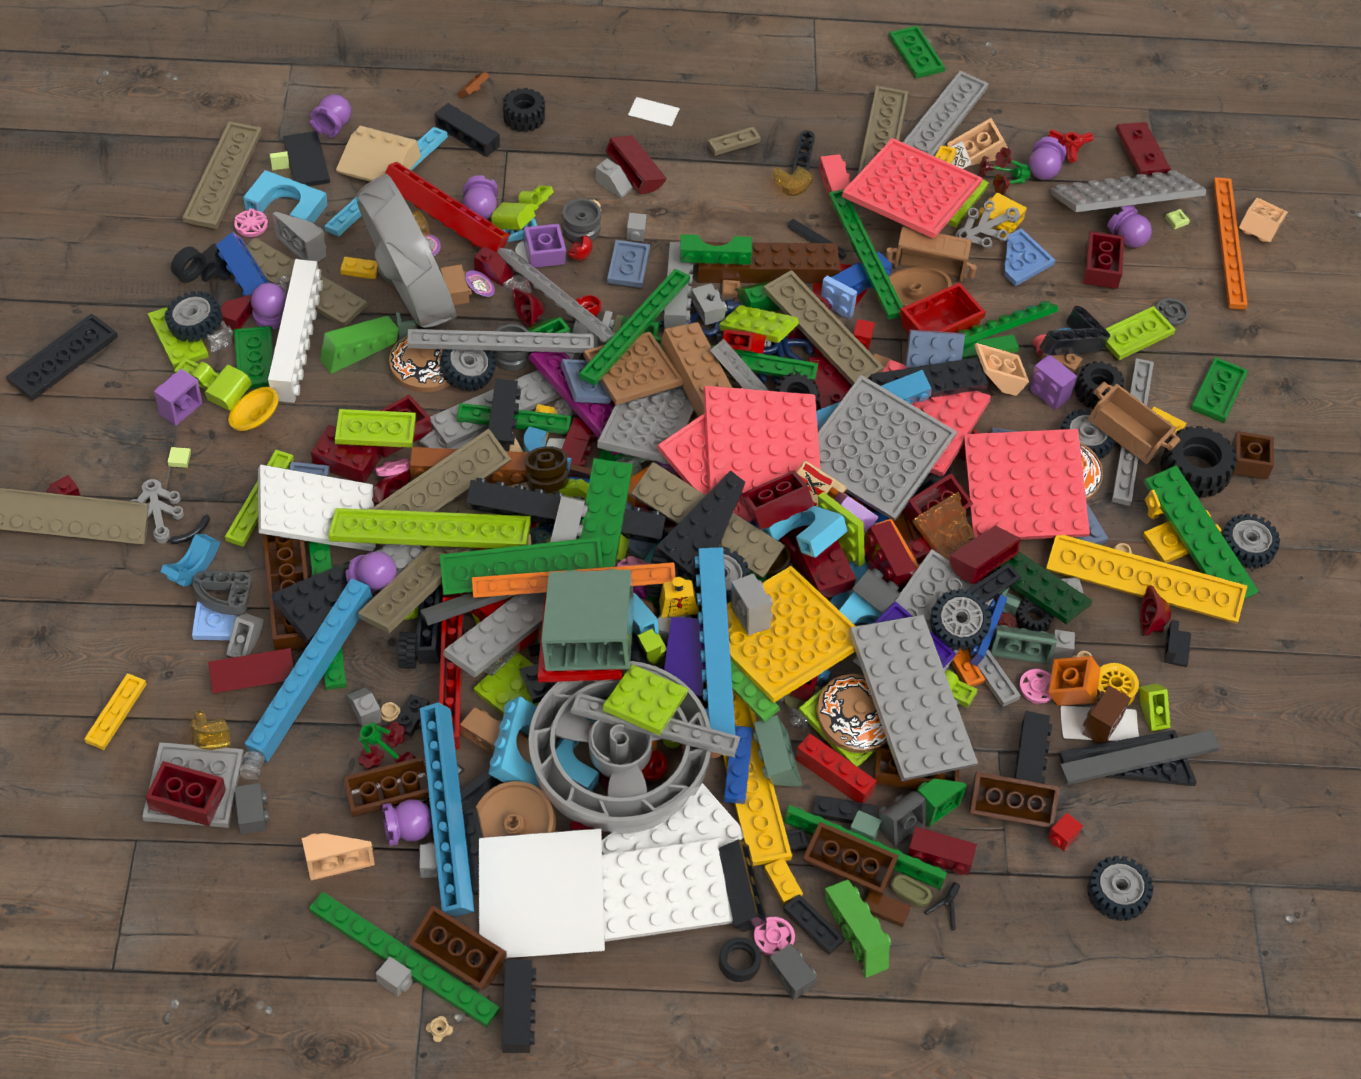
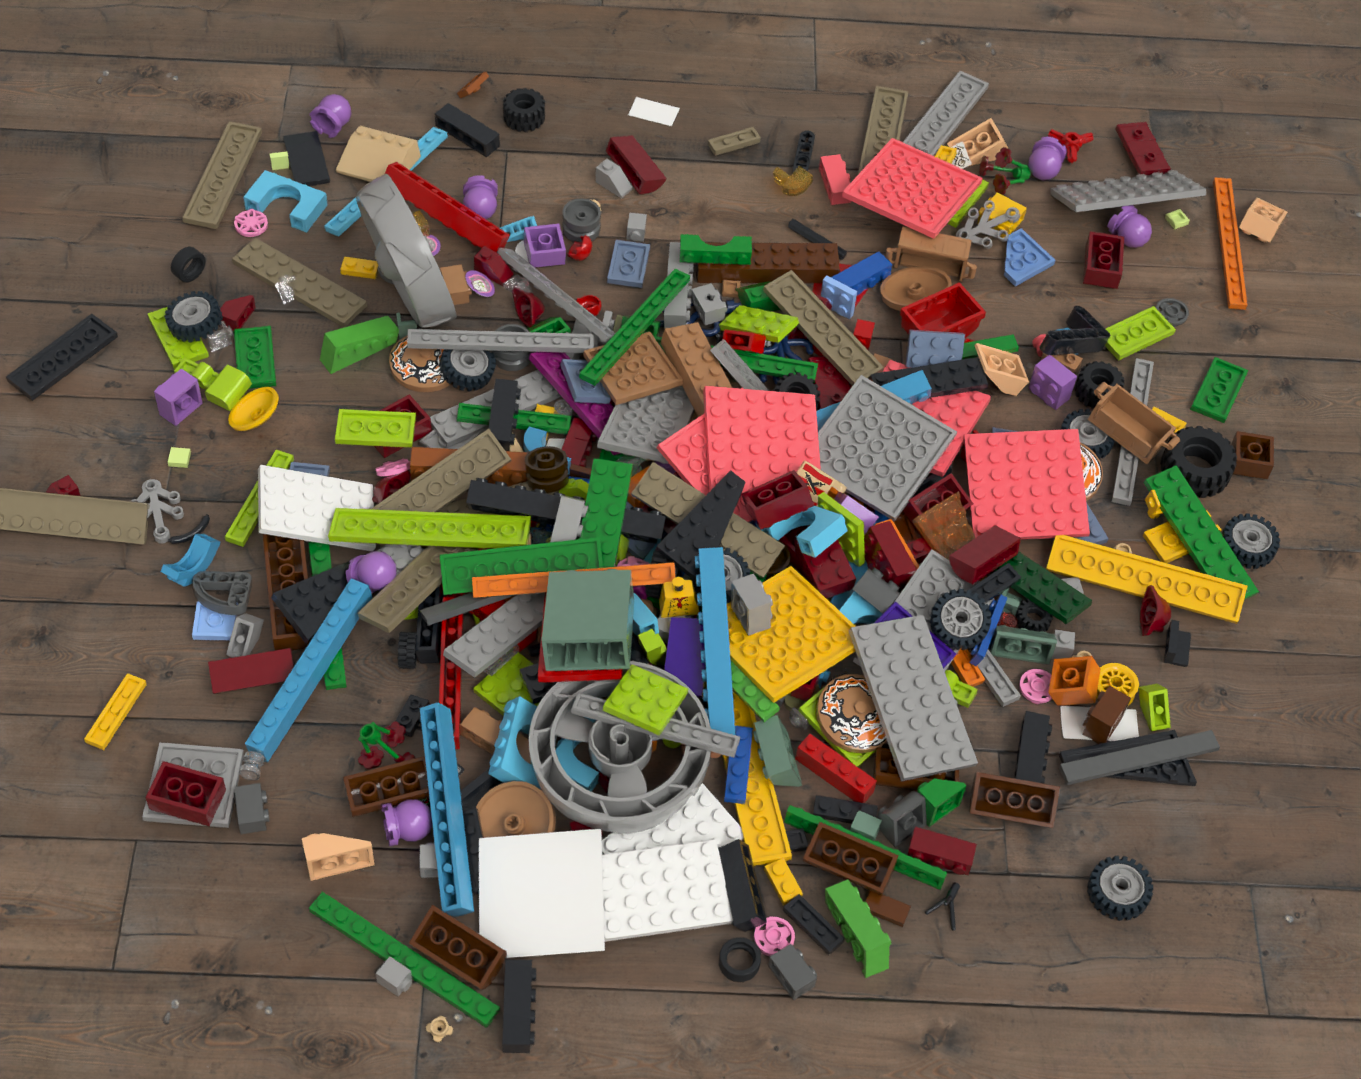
clear yellow brick [191,710,230,750] -> none
black panel [202,243,230,282] -> none
blue brick [216,232,269,296] -> none
medium lavender tile [251,283,287,329] -> none
white brick [268,259,323,403] -> none
light grey slope [273,211,326,262] -> none
dark red brick [311,425,381,483] -> none
light grey slope [346,688,382,727] -> none
tan plate [380,702,400,722] -> none
lime plate [491,186,554,230] -> none
red hair [641,751,668,782] -> none
green plate [828,189,903,320] -> none
green tile [888,26,945,79] -> none
olive tile [891,874,932,908] -> none
green plate [958,301,1058,345] -> none
red brick [1048,813,1083,851] -> none

